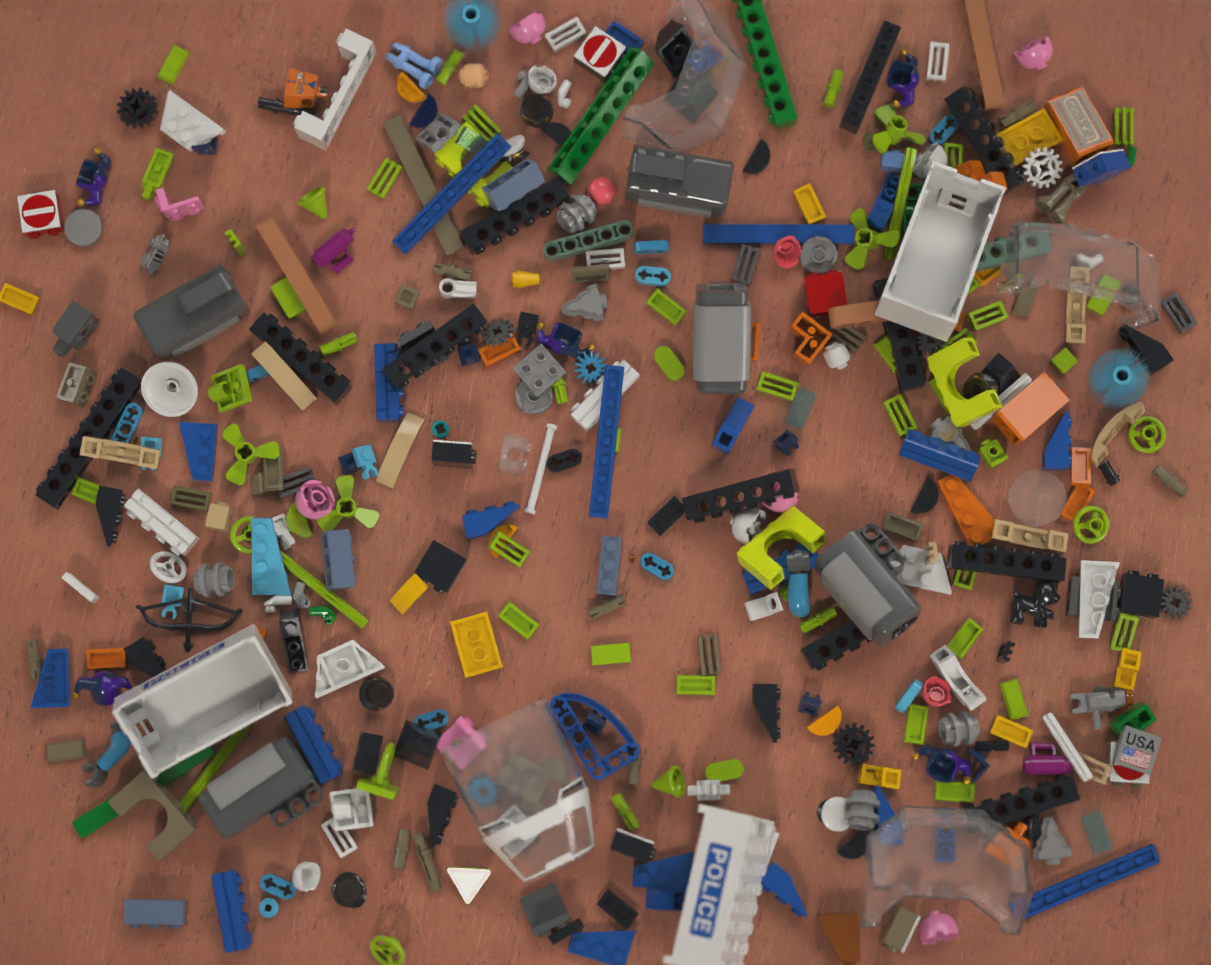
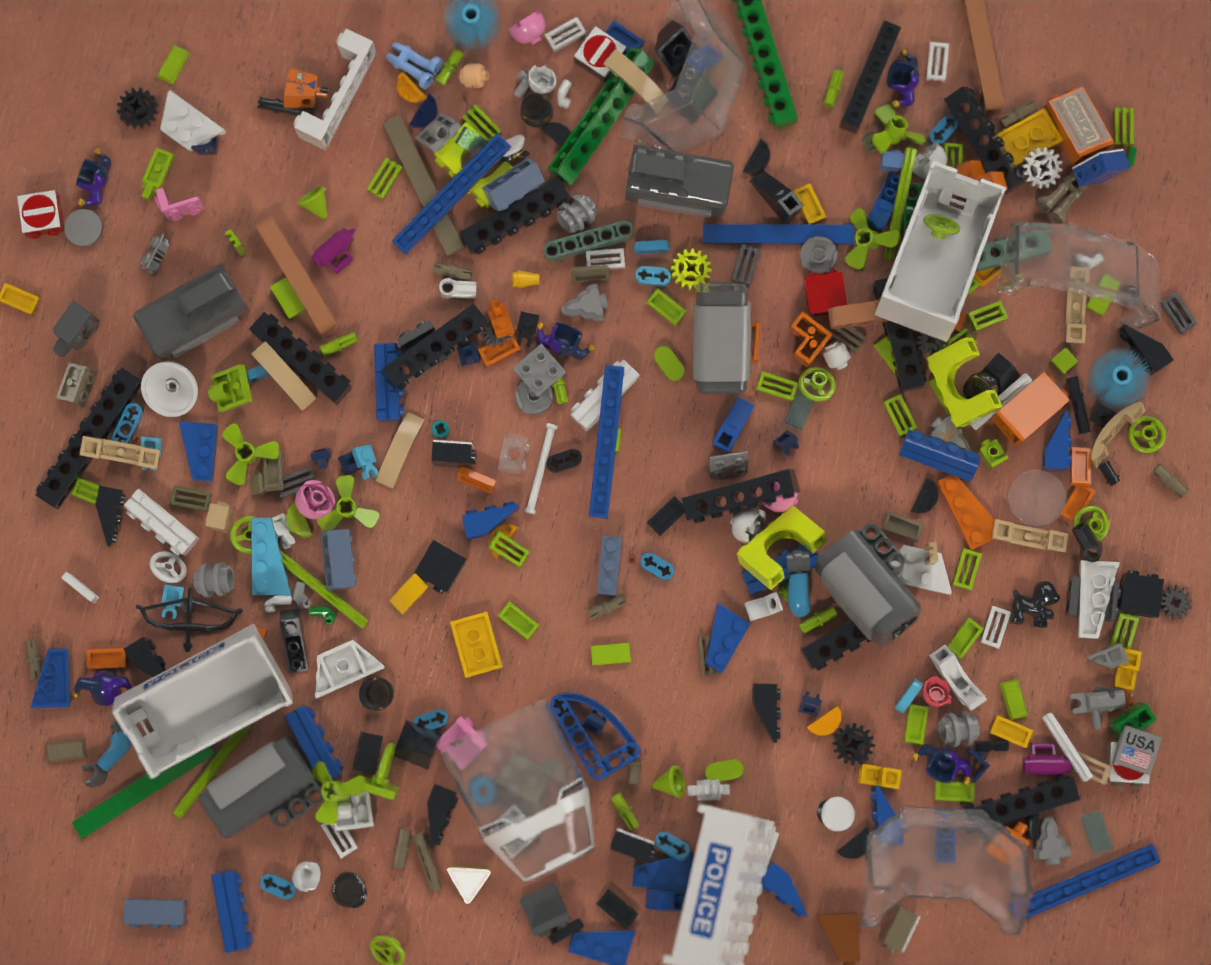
dark tan arch [108,770,199,861] -> none
medium azure plate [259,898,279,918] -> none
dark tan tile [394,285,420,310] -> none
dark azure gear [573,351,607,385] -> none
coral hair [586,177,618,205] -> none
lime tile [676,675,715,696] -> none
coral hair [773,236,802,268] -> none
light grey piece [844,790,880,830] -> none
bright pink cylinder [919,911,959,945] -> none
black brick [946,541,1067,583] -> none
black tile [996,641,1016,664] -> none
dark tan tile [1010,277,1040,319] -> none
bright pink cylinder [1014,35,1053,71] -> none
none -> dark blue tile [311,447,332,469]
none -> lime piece [312,762,365,825]
none -> orange tile [457,466,496,494]
none -> orange plate [486,299,515,339]
none -> tan slope [603,49,669,115]
none -> dark azure beam [655,832,690,861]
none -> neon yellow gear [671,248,712,291]
none -> blue wing [704,603,750,673]
none -> light grey hinge [708,451,748,478]
none -> black slope [749,171,804,224]
none -> lime piece [798,367,836,402]
none -> lime piece [923,214,960,239]
none -> white tile [980,606,1011,649]
none -> black pin [1066,376,1091,435]
none -> black piece [1072,522,1103,562]
none -> light grey tile [1088,643,1129,669]
none -> black tile [1089,404,1116,428]

